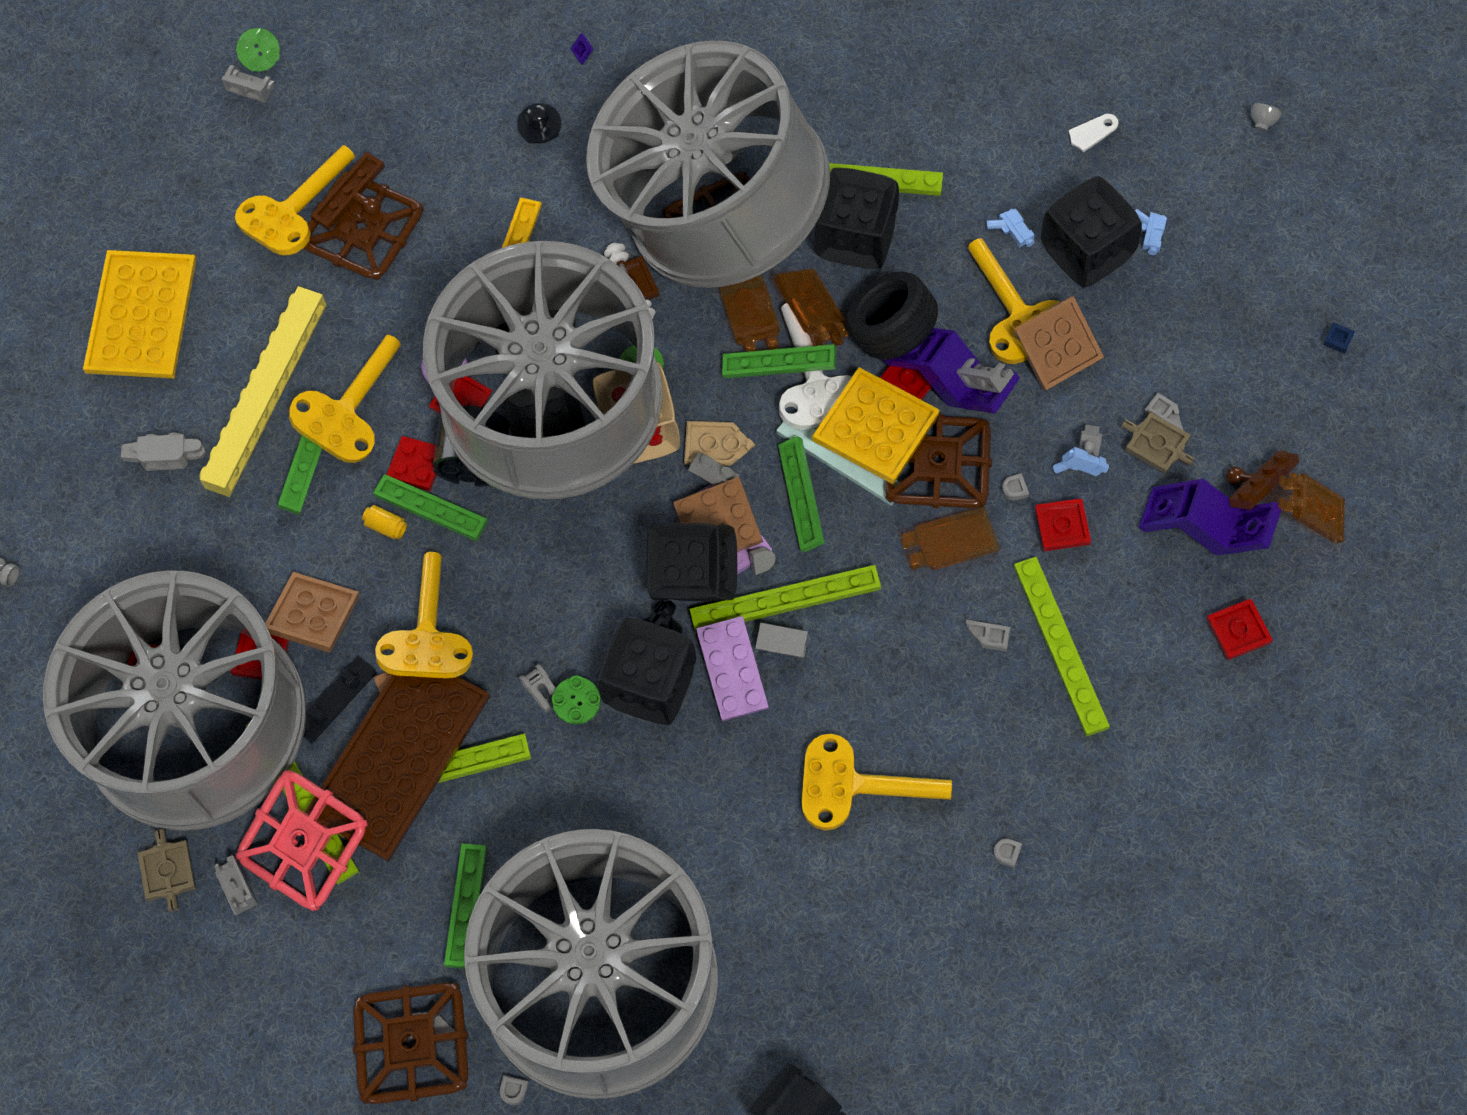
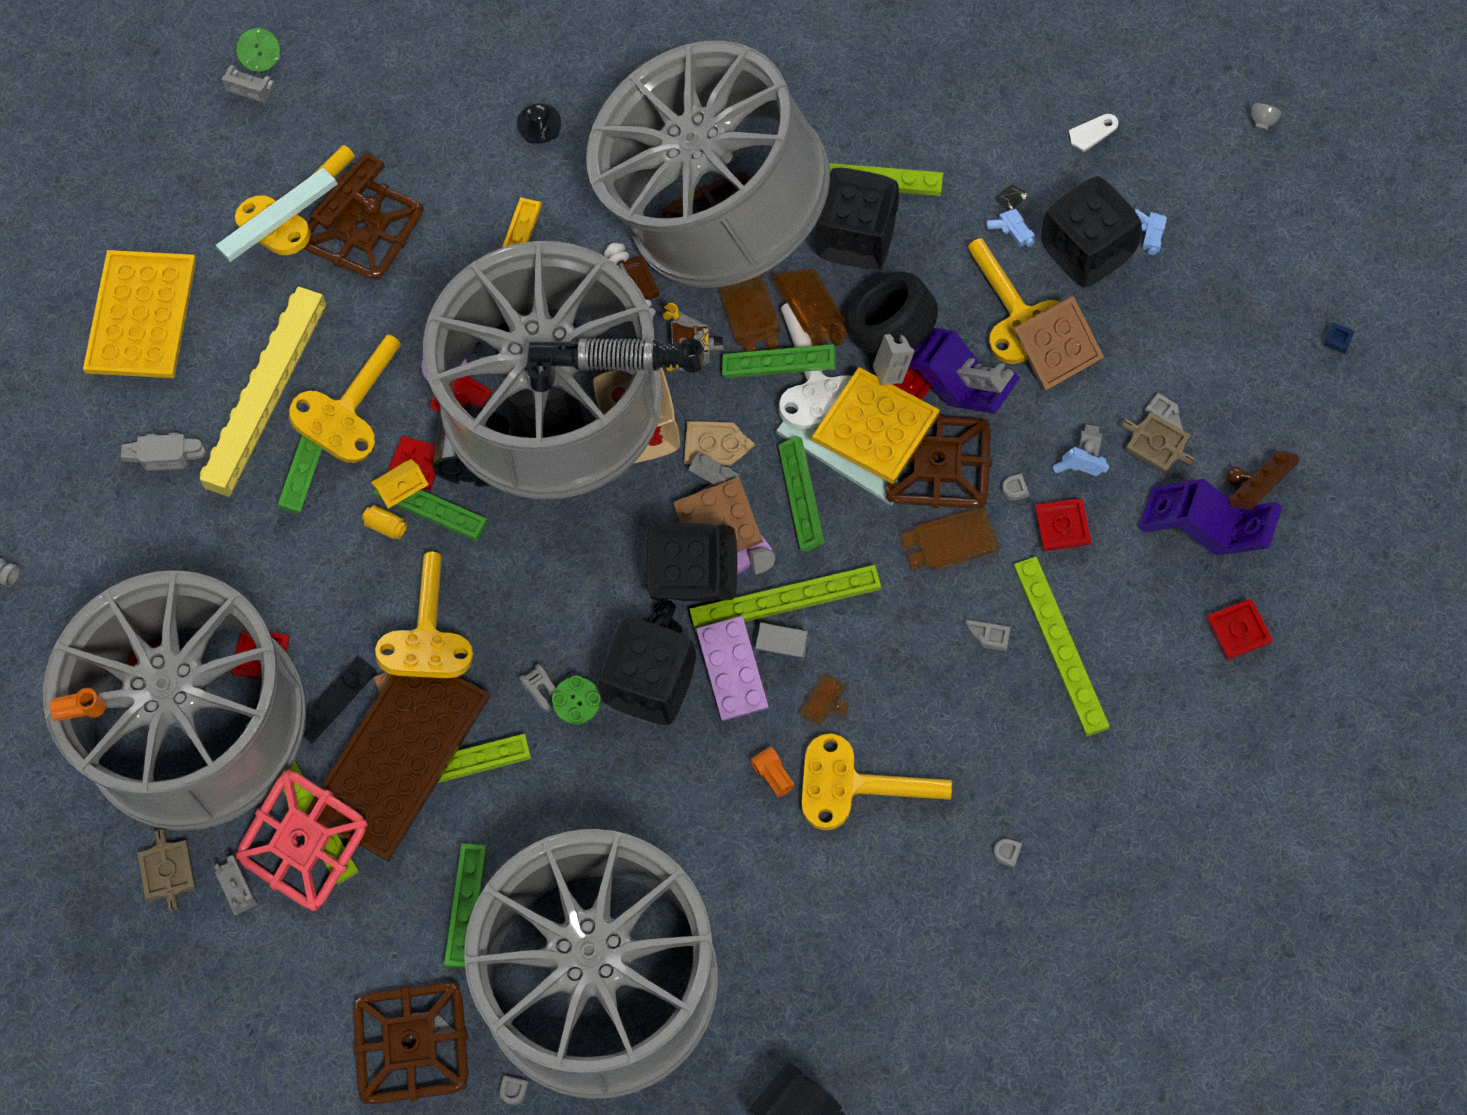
medium nougat plate [265,572,359,653] -> none
dark purple slope [571,33,594,65] -> none
clear orange tile [1278,472,1345,544] -> none
none -> orange piece [50,688,106,722]
none -> light aqua tile [216,168,337,262]
none -> yellow panel [371,459,429,509]
none -> black piece [526,338,705,392]
none -> torso [663,303,723,373]
none -> orange piece [750,746,795,798]
none -> clear orange plate [799,674,848,727]
none -> light grey hinge [873,334,914,385]
none -> clear smoke tile [995,185,1028,210]

